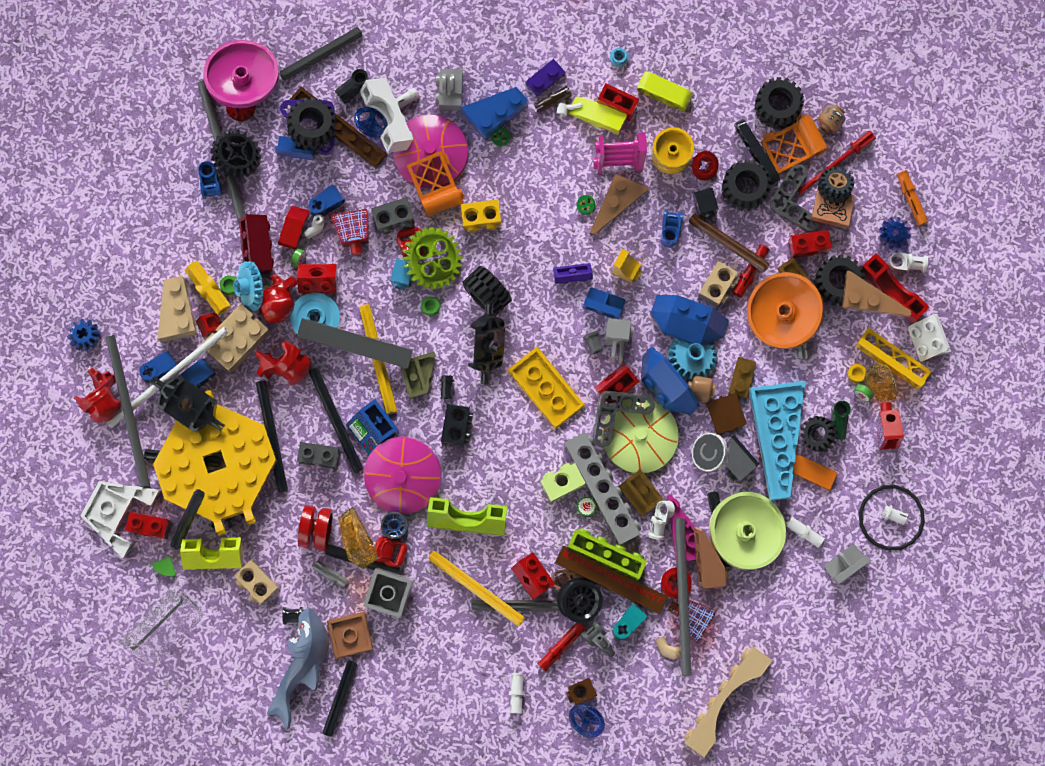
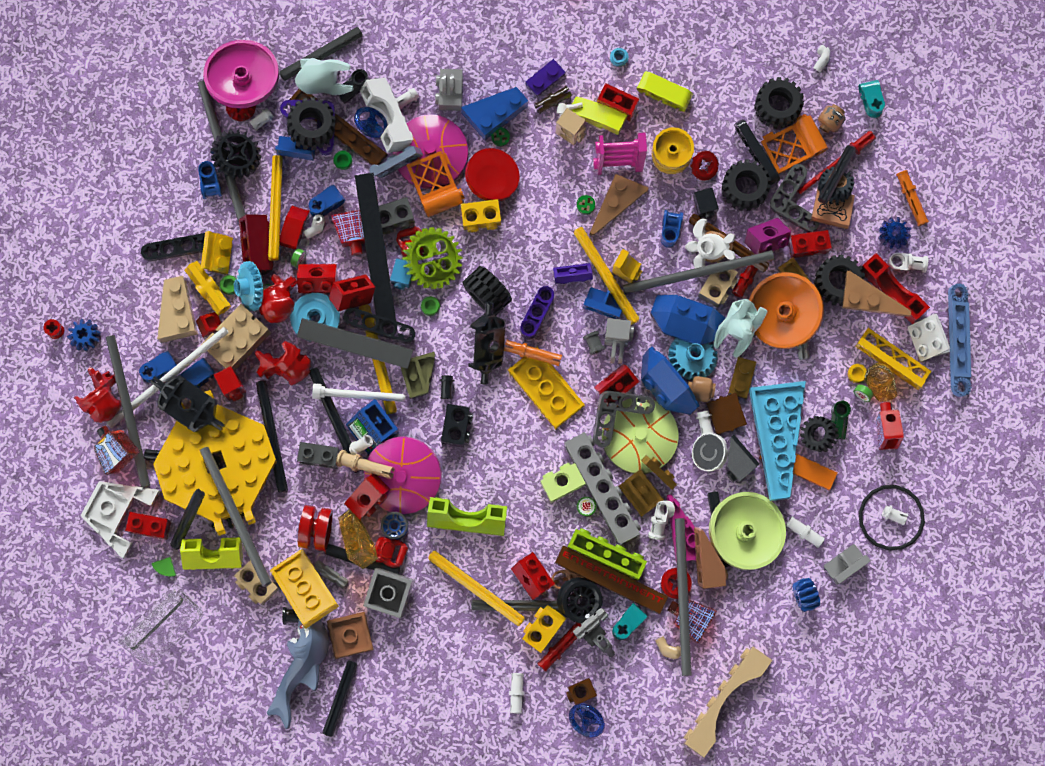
none -> red bush [43,319,64,339]
none -> torso [94,426,140,475]
none -> black beam [141,233,205,261]
none -> yellow plate [200,231,233,275]
none -> dark grey piece [200,447,272,587]
none -> red brick [214,366,246,401]
none -> white pin [249,108,274,131]
none -> yellow axle [268,155,283,261]
none -> yellow tile [270,549,339,629]
none -> light aqua piece [295,58,354,95]
none -> white piece [312,384,405,402]
none -> red brick [329,274,375,311]
none -> green tile [333,151,353,170]
none -> tan pin [336,450,395,479]
none -> black beam [343,308,416,344]
none -> red brick [344,474,390,520]
none -> white pin [349,435,373,455]
none -> black tile [354,173,396,326]
none -> sand blue plate [369,146,423,178]
none -> red piece [465,148,520,202]
none -> orange pin [504,339,562,367]
none -> dark purple beam [520,286,554,340]
none -> yellow brick [522,605,567,653]
none -> tan brick [555,108,586,146]
none -> light grey axle [573,608,608,640]
none -> yellow axle [574,227,639,325]
none -> dark grey piece [623,251,775,294]
none -> pearl gold plate [641,455,678,490]
none -> white animal [685,219,736,268]
none -> white pin [696,411,713,435]
none -> light aqua piece [714,299,768,358]
none -> magenta brick [744,218,791,254]
none -> blue gear [792,578,820,612]
none -> white arm [813,45,830,73]
none -> black axle [818,145,856,204]
none -> teal piece [858,80,885,118]
none -> medium blue plate [948,283,972,397]

